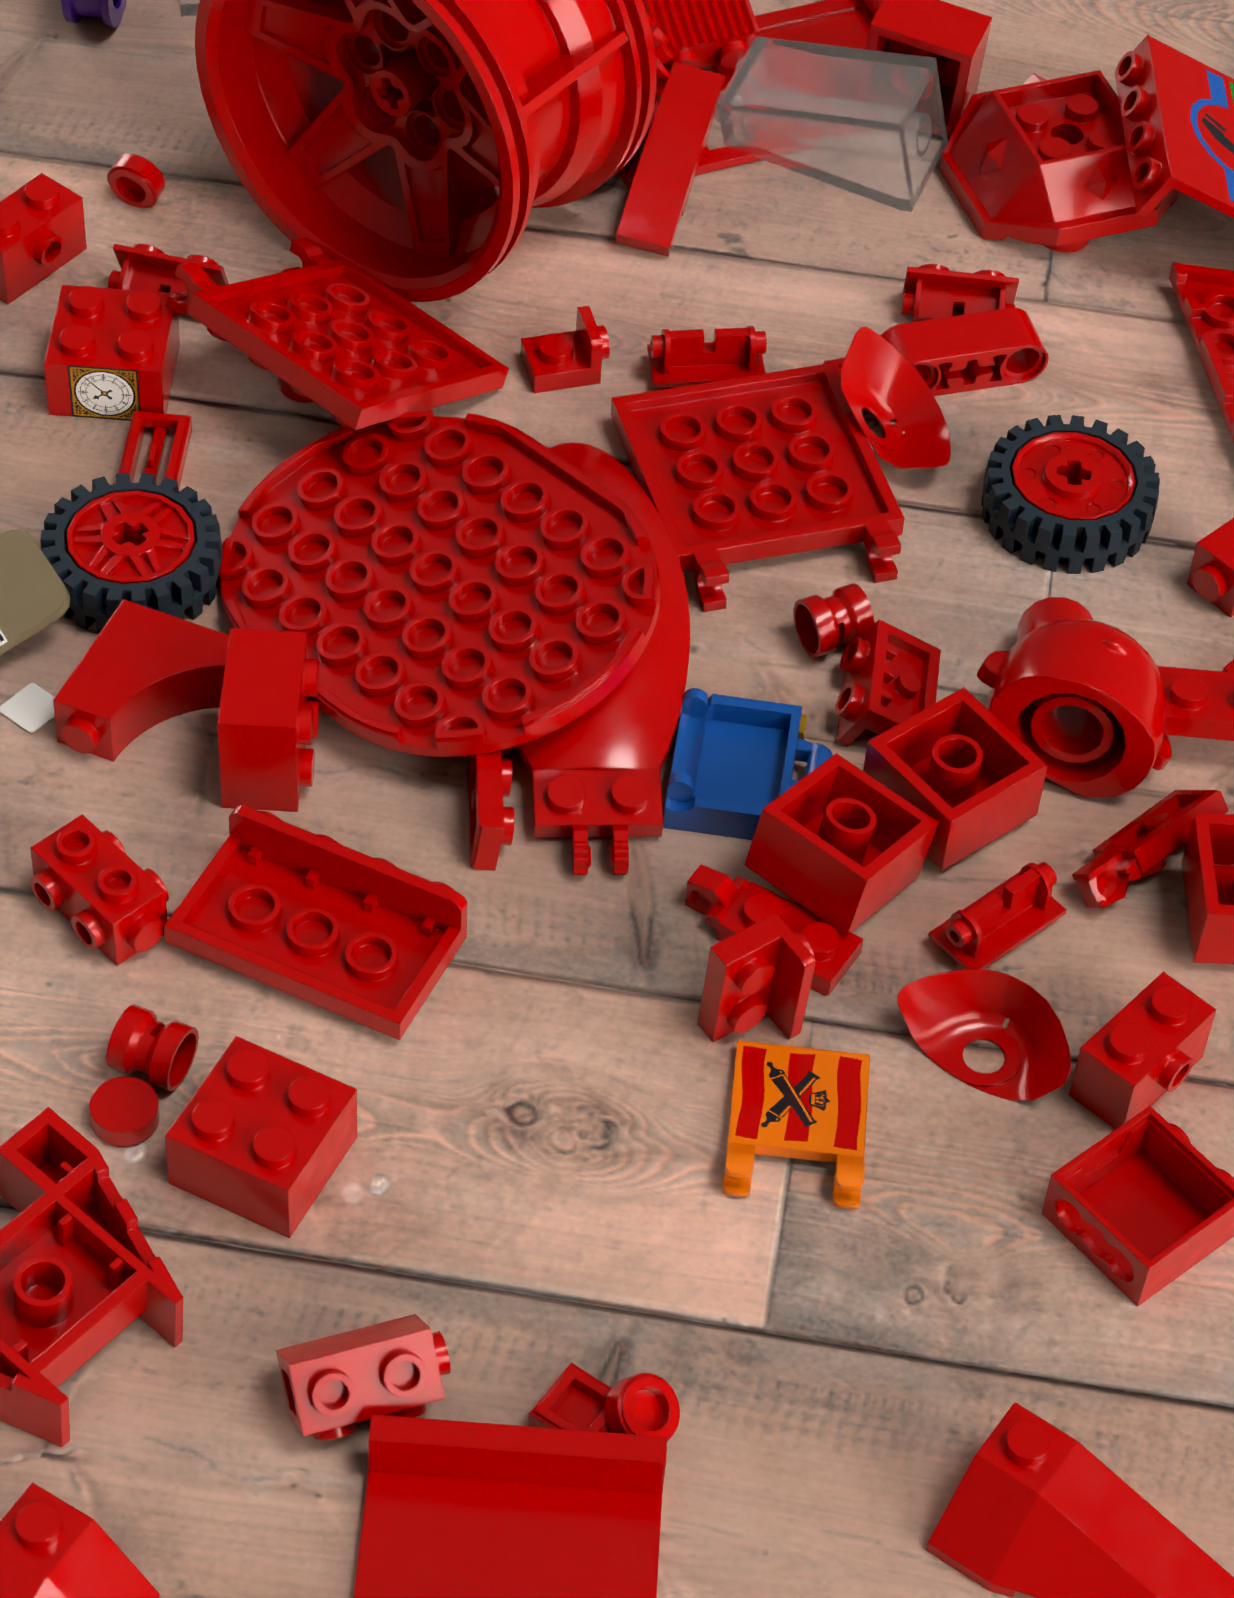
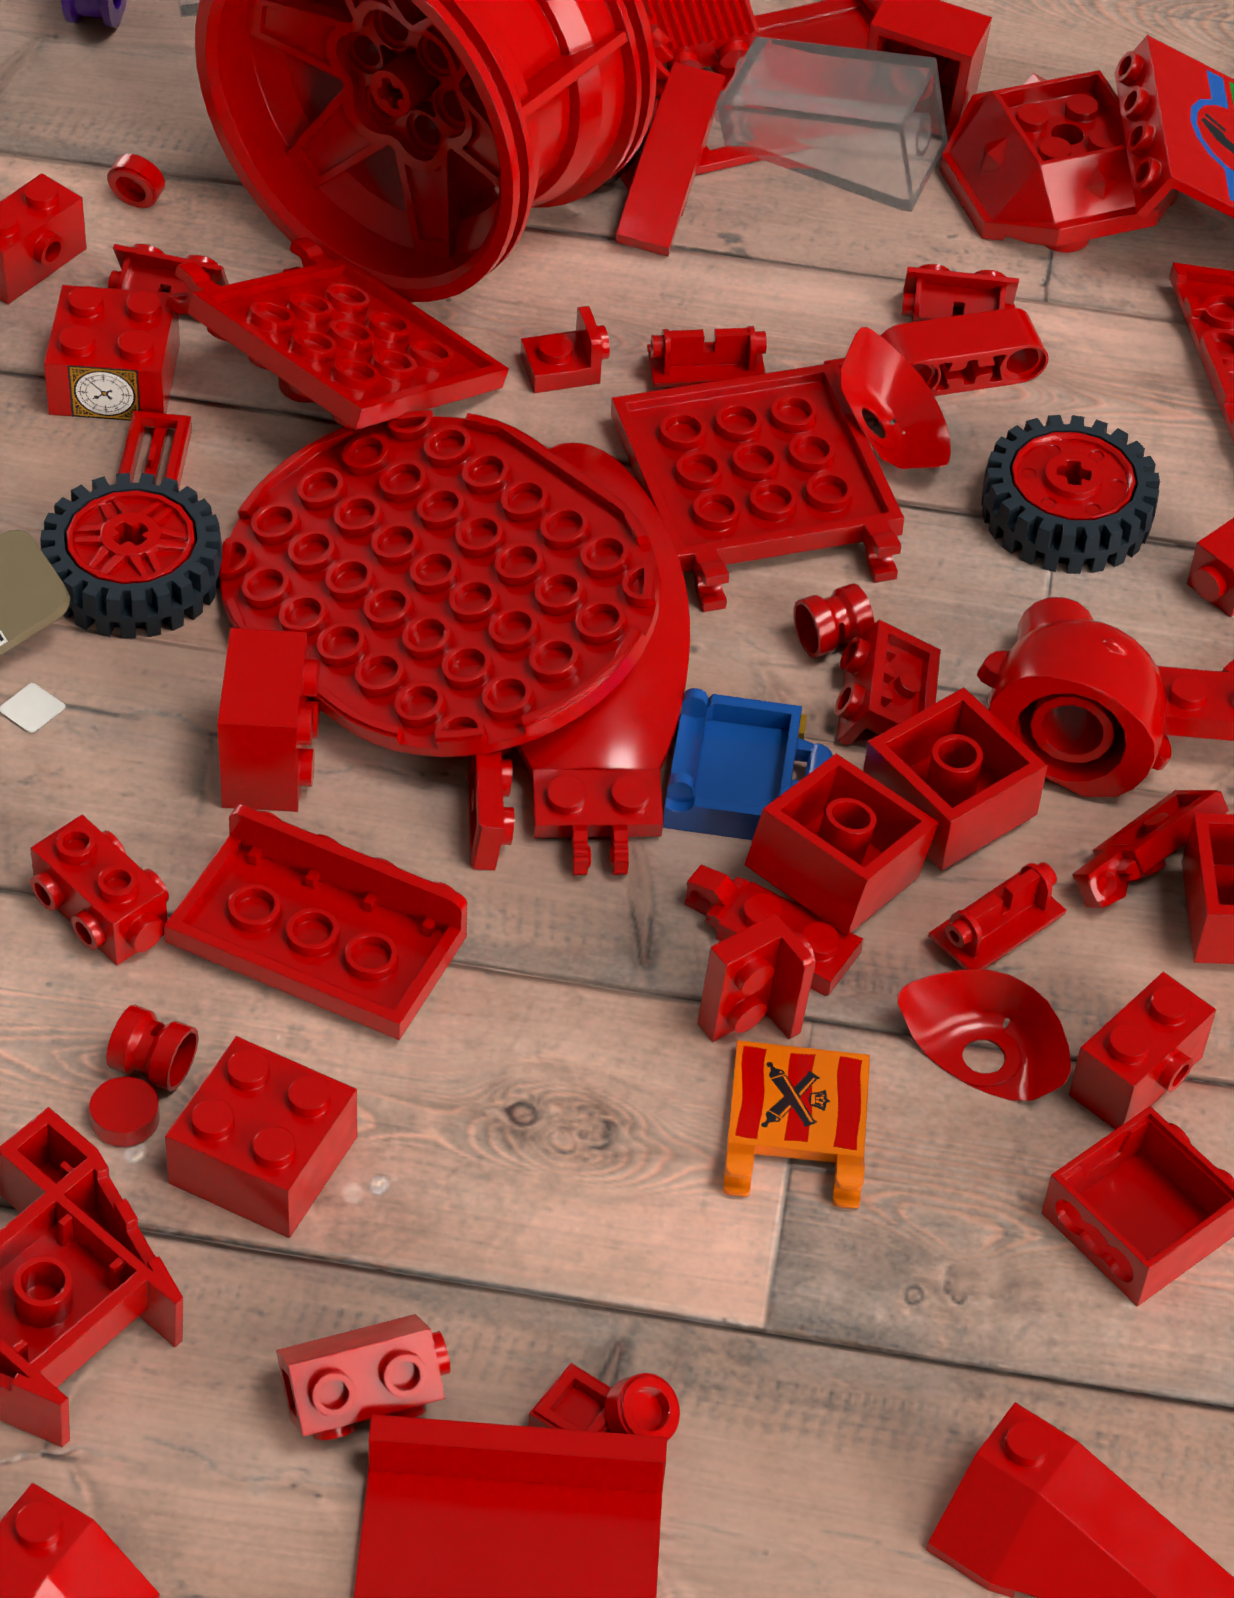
red arch [53,599,229,762] -> none

